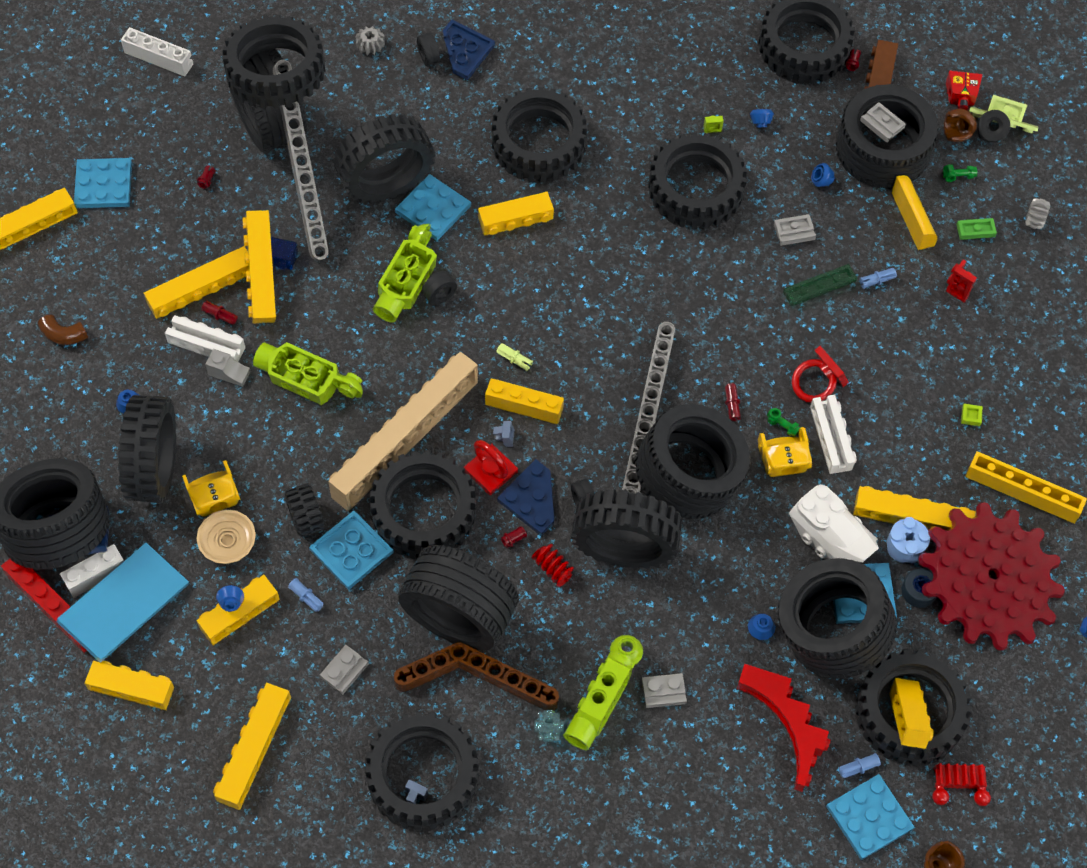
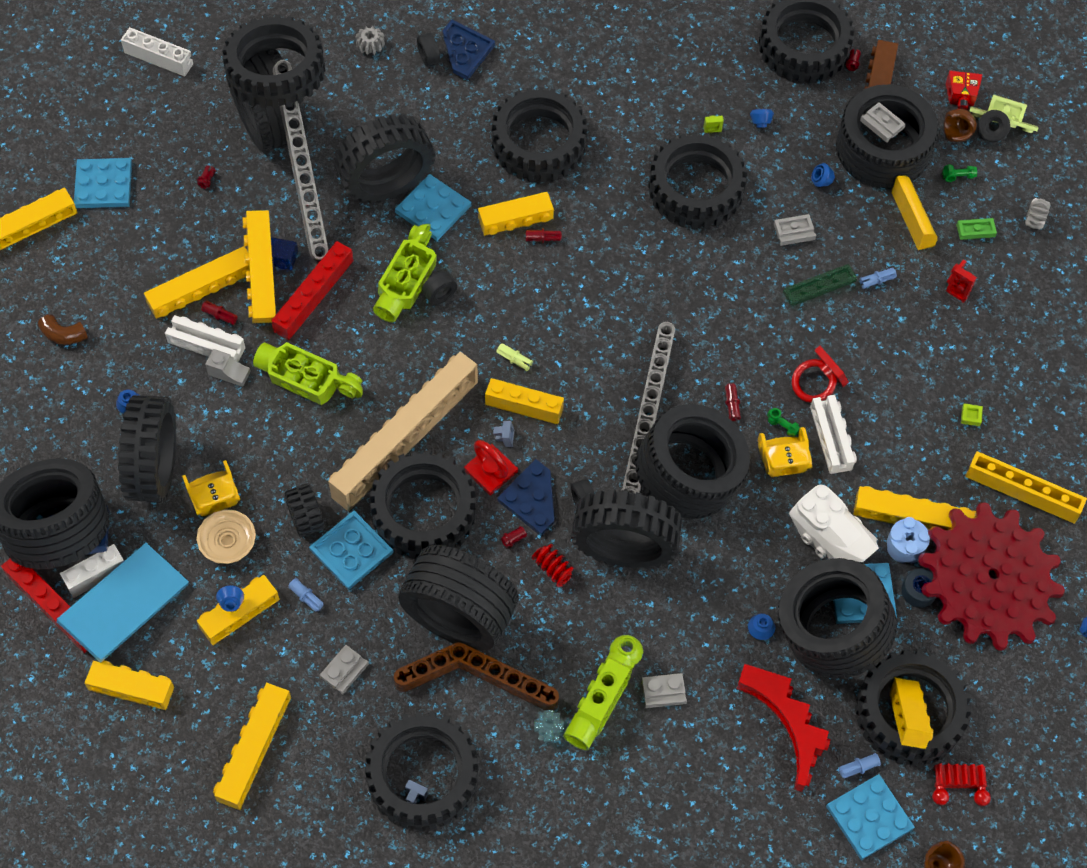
none -> red brick [271,241,353,340]
none -> dark red axle [526,228,562,243]

